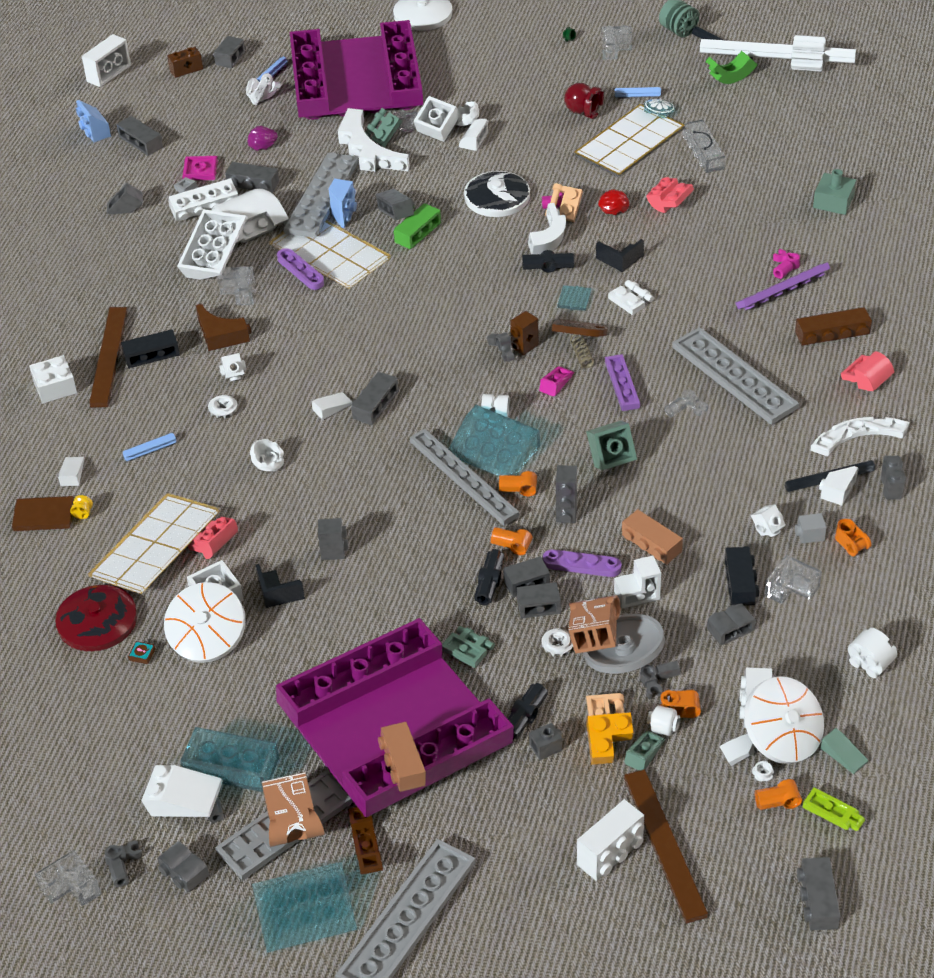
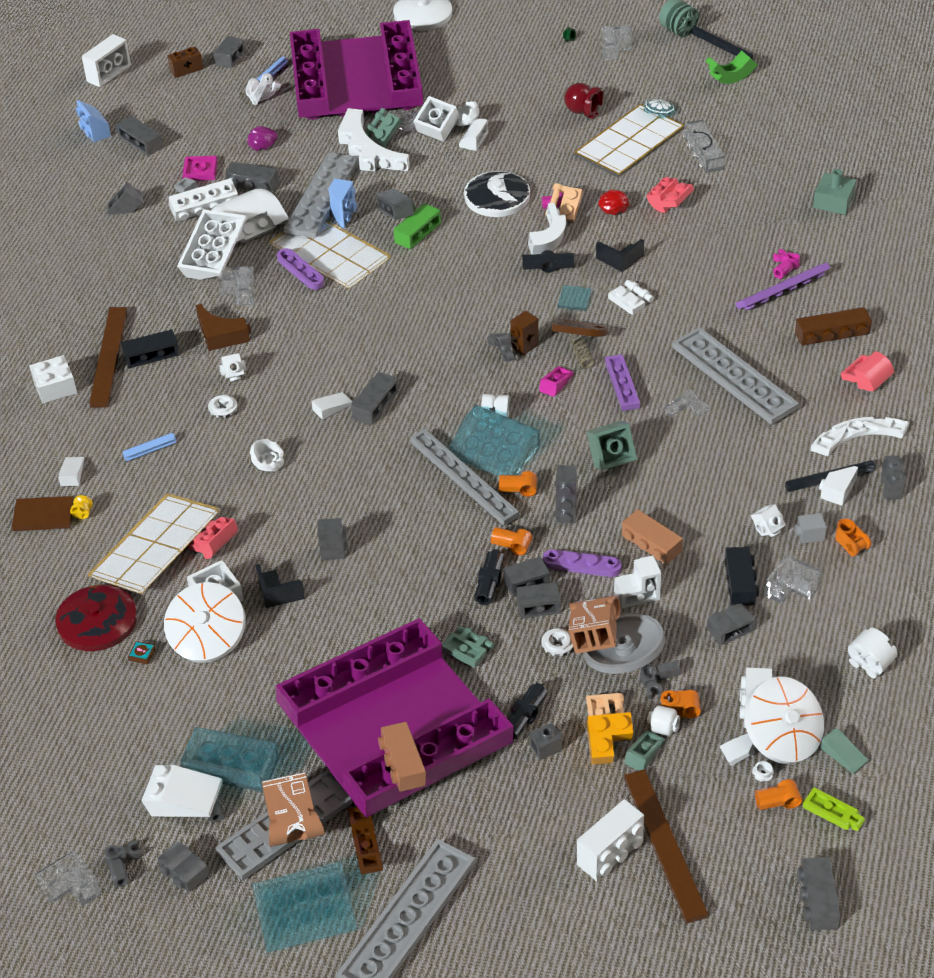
light blue axle [615,87,661,97] -> none
white axle [700,35,856,71] -> none

